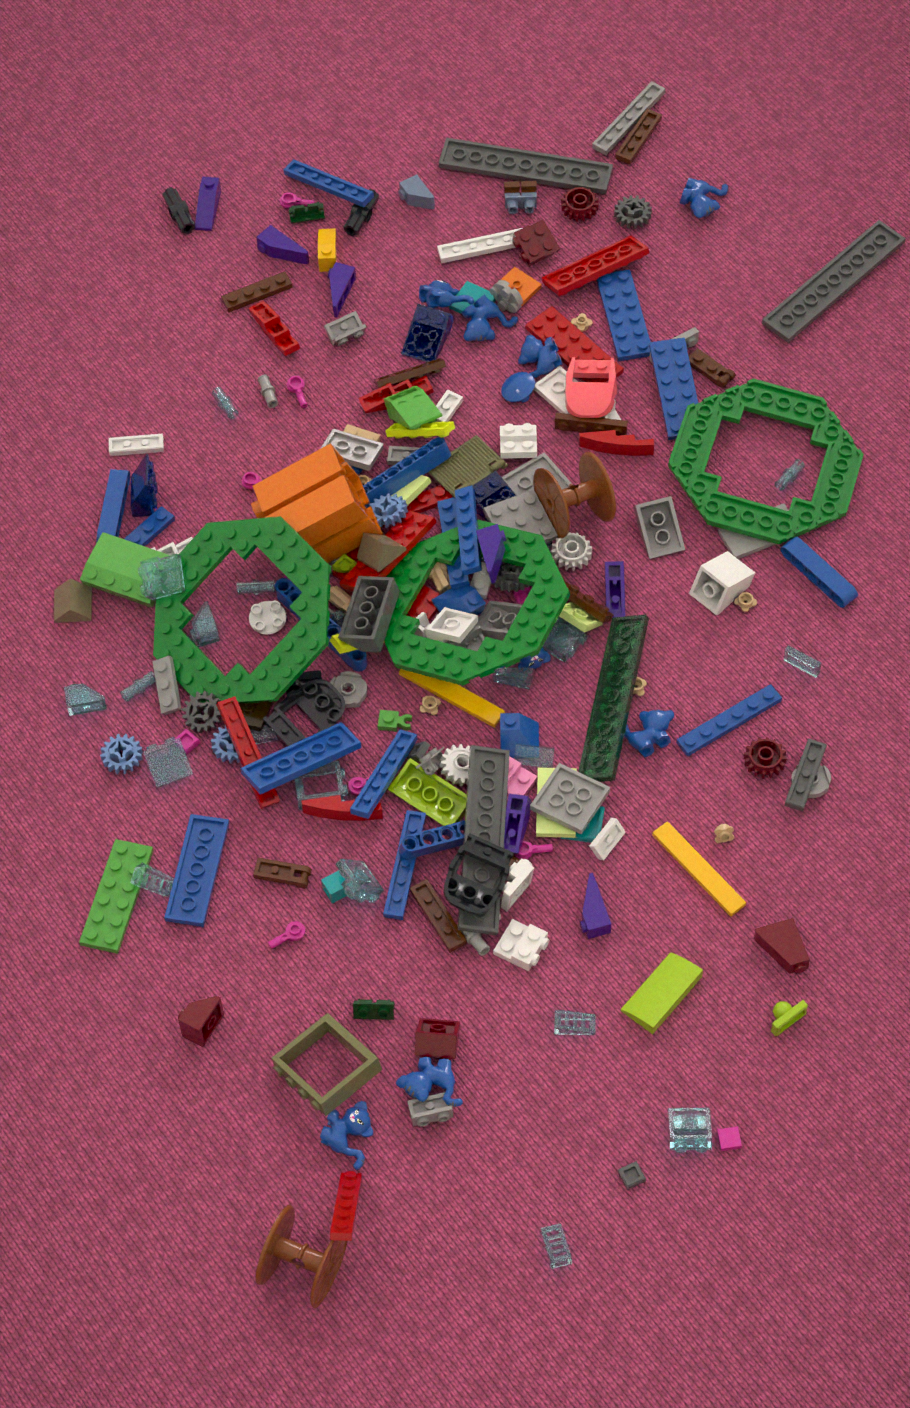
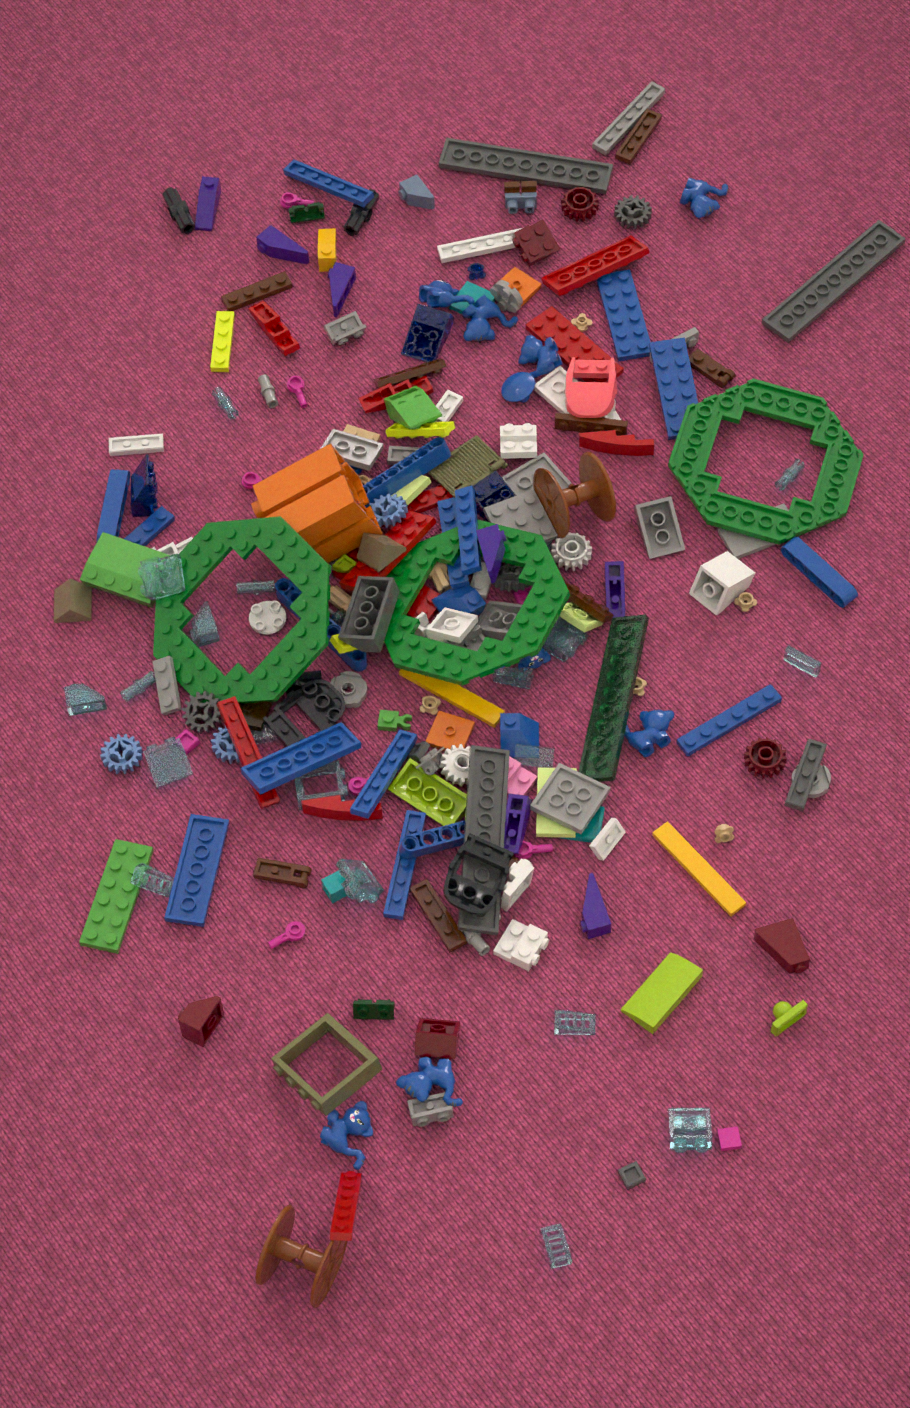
none -> neon yellow plate [210,311,235,372]
none -> orange plate [426,711,475,751]
none -> clear blue plate [467,263,486,280]

